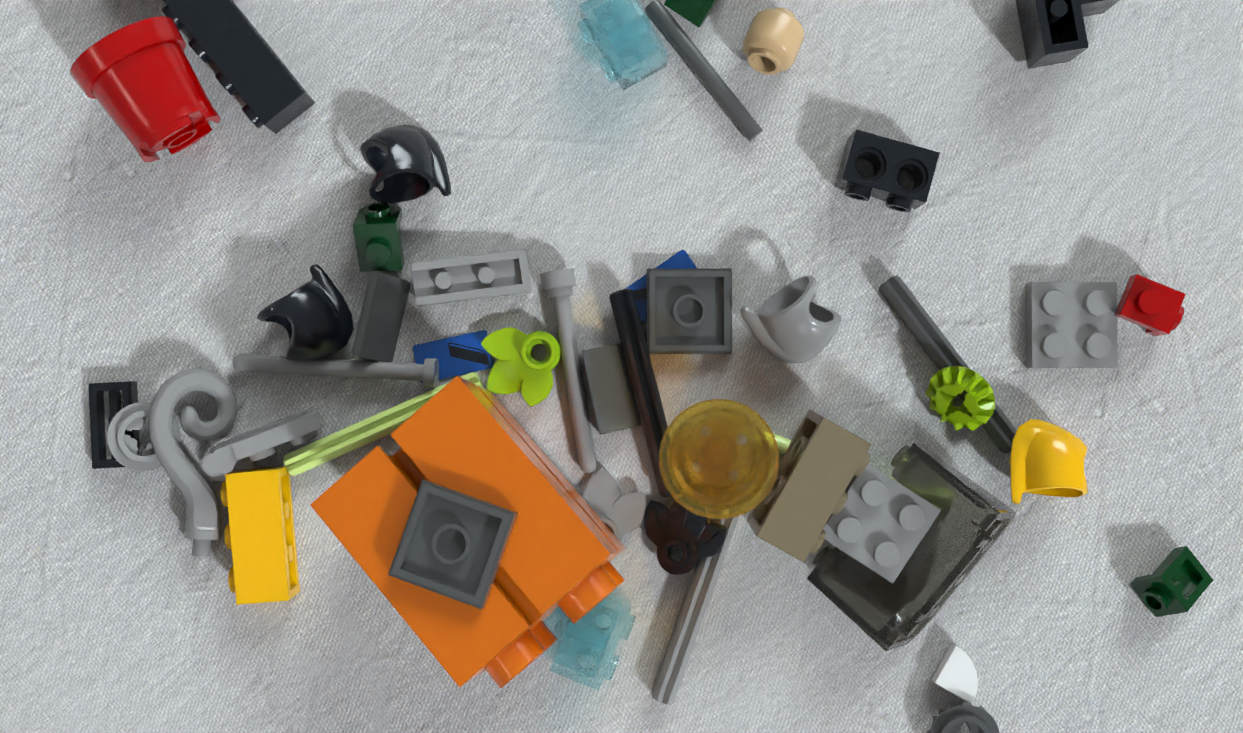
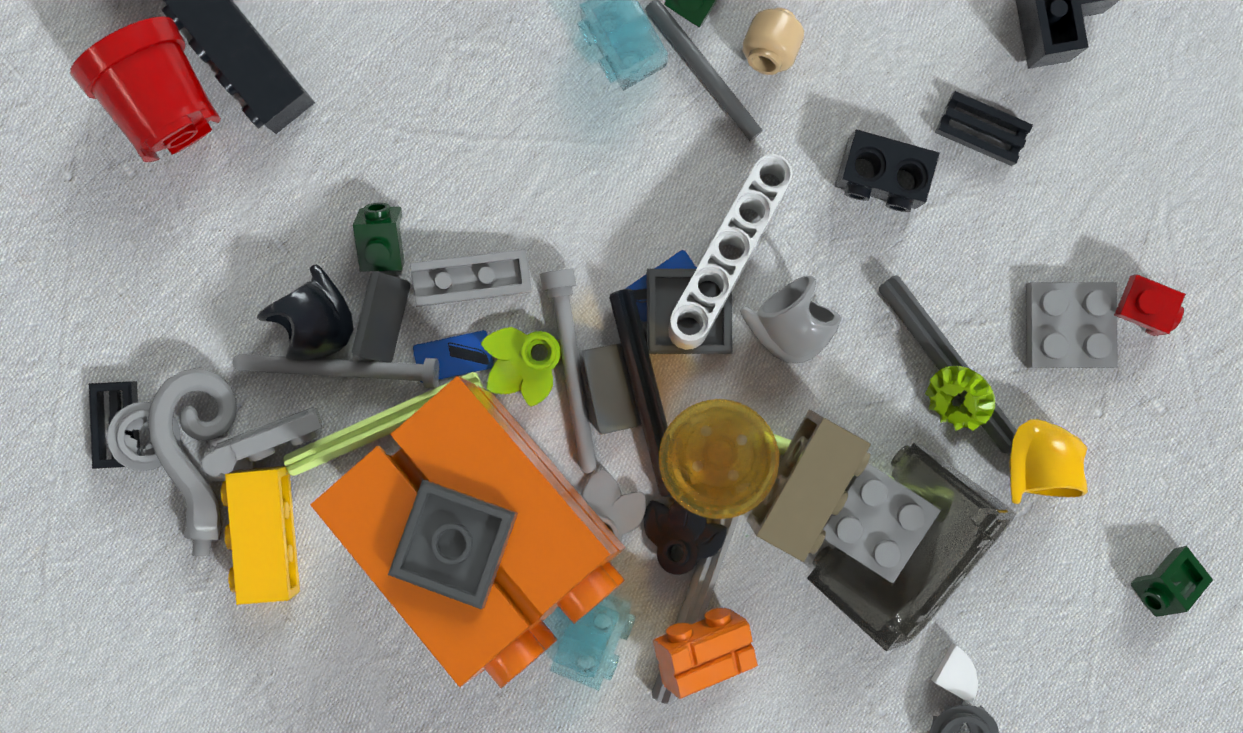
black piece [360,125,451,204] -> none
none -> orange brick [653,608,758,699]
none -> white beam [668,154,793,350]
none -> black tile [935,91,1033,166]

